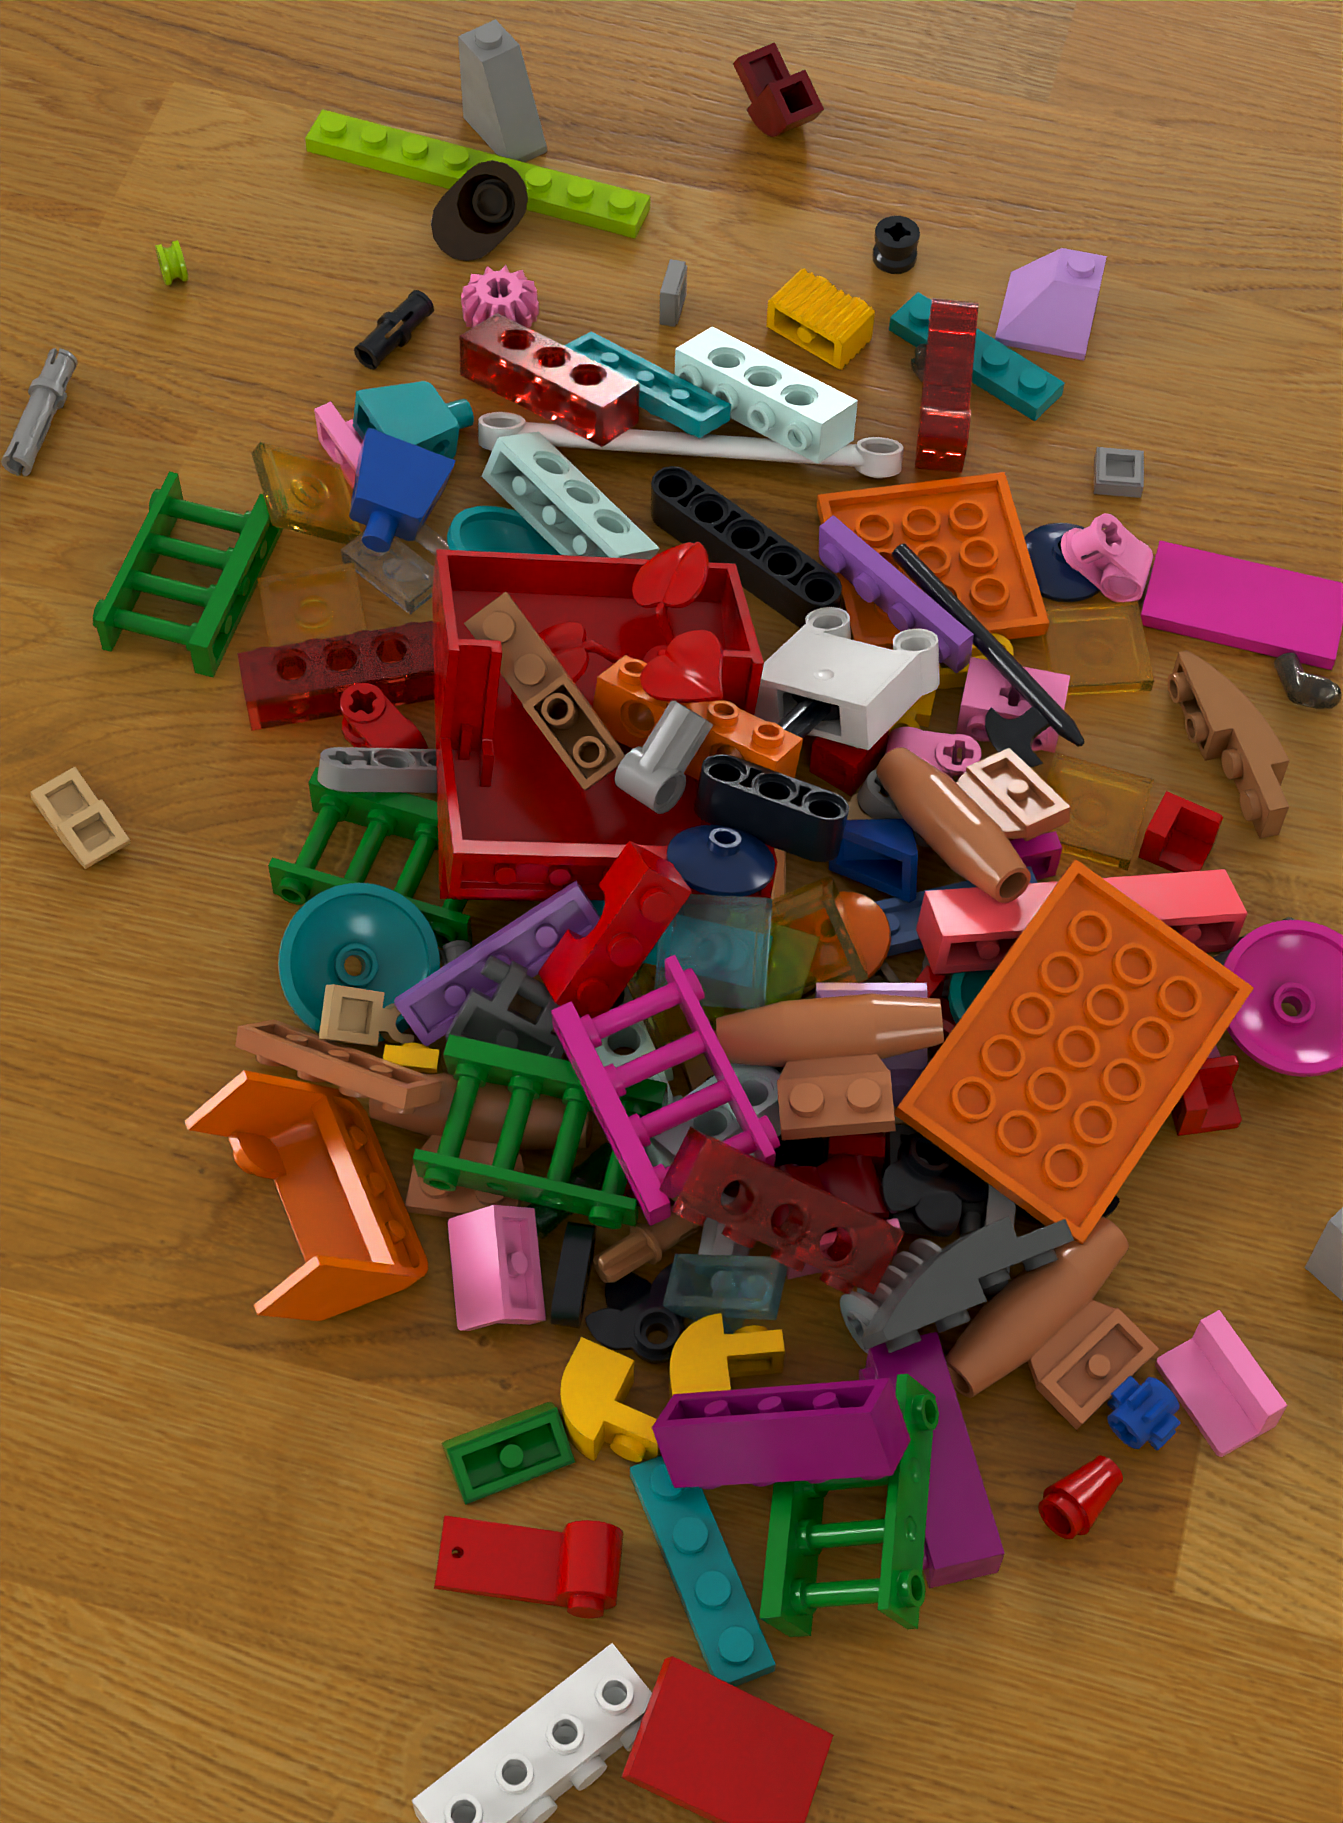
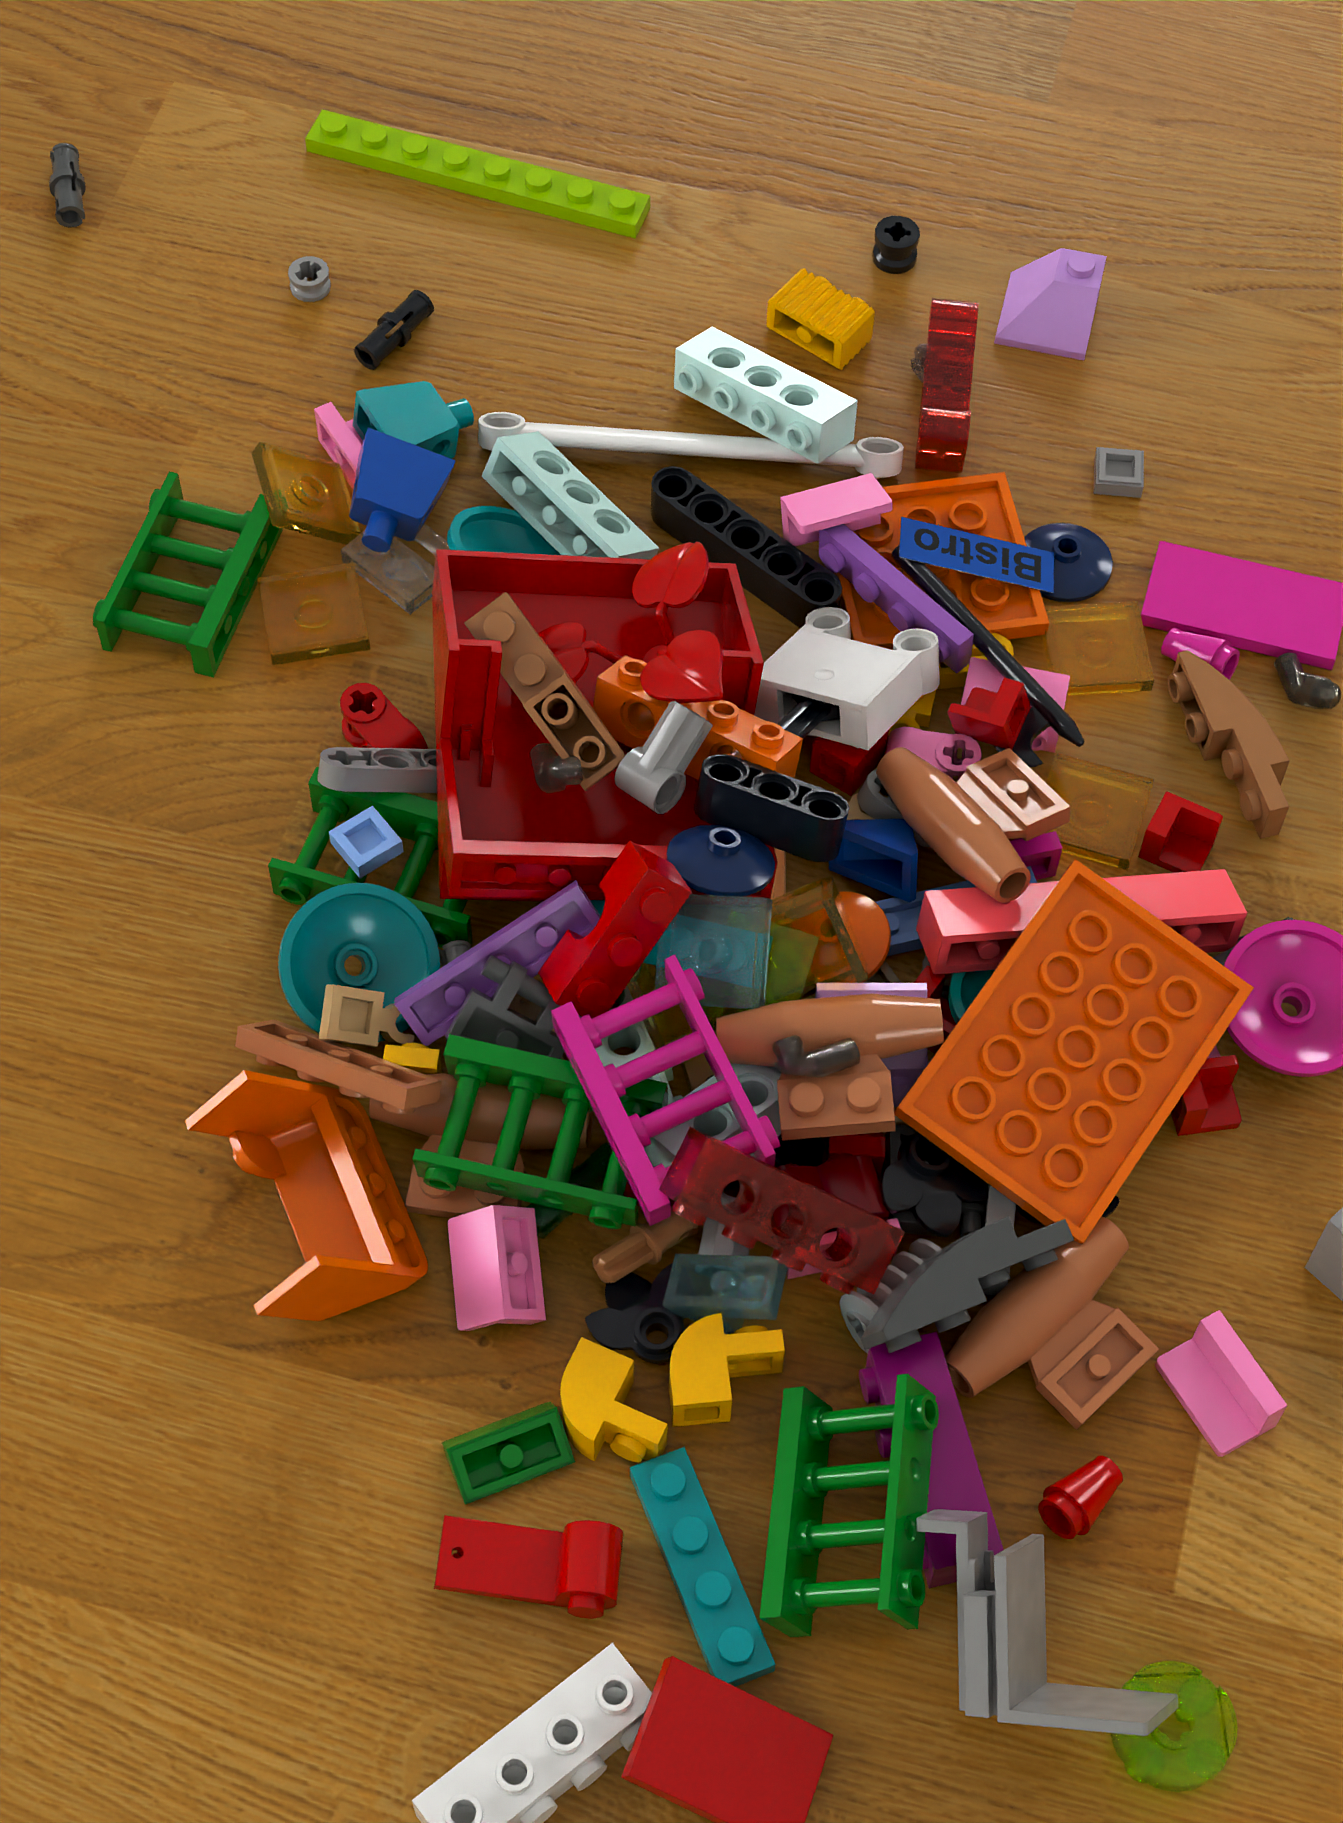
light grey pin [1,348,78,476] -> none
tan slope [30,767,130,869] -> none
lime bush [155,240,188,285] -> none
clear red brick [237,621,435,731] -> none
dark brown piece [431,160,528,261] -> none
light grey slope [458,19,547,162] -> none
clear red brick [459,313,640,447] -> none
bright pink gear [461,264,539,344] -> none
black beam [551,1221,597,1328] -> none
teal plate [559,331,731,438] -> none
magenta brick [652,1378,911,1490] -> none
light grey tile [660,259,687,327] -> none
dark red brick [733,42,824,137] -> none
teal plate [889,292,1065,421] -> none
bright pink piece [1061,513,1153,604] -> none
blue gear [1107,1376,1181,1450] -> none
none -> dark grey pin [49,143,86,228]
none -> light grey bush [288,256,331,302]
none -> light blue plate [329,805,404,878]
none -> clear smoke arm [530,743,583,793]
none -> clear smoke arm [772,1035,860,1078]
none -> bright pink panel [780,473,892,547]
none -> blue sticker [899,517,1054,593]
none -> light grey piece [916,1509,1178,1736]
none -> red panel [947,677,1031,750]
none -> clear neon green plate [1110,1661,1238,1792]
none -> dark pink cone [1161,627,1240,680]

